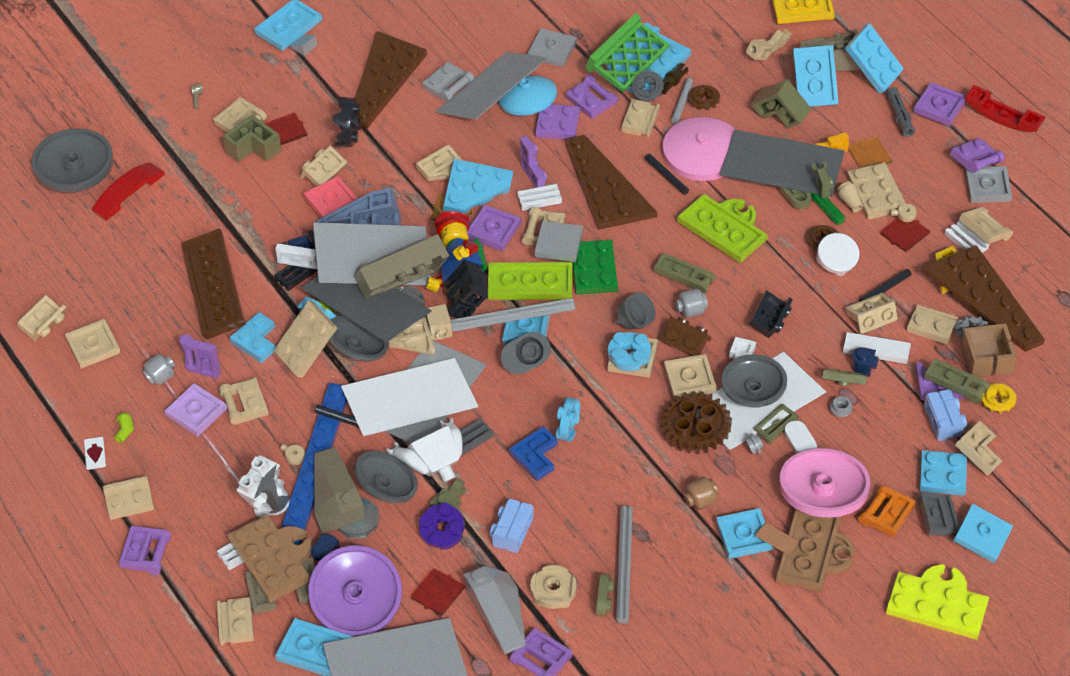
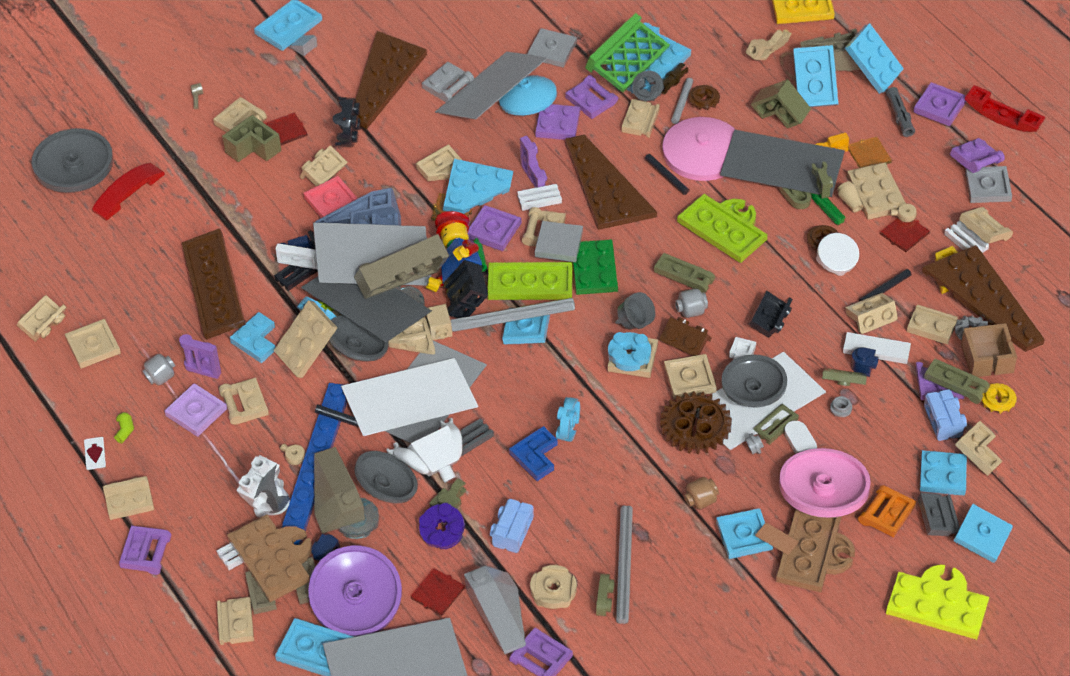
dark grey piece [501,332,551,374] -> none

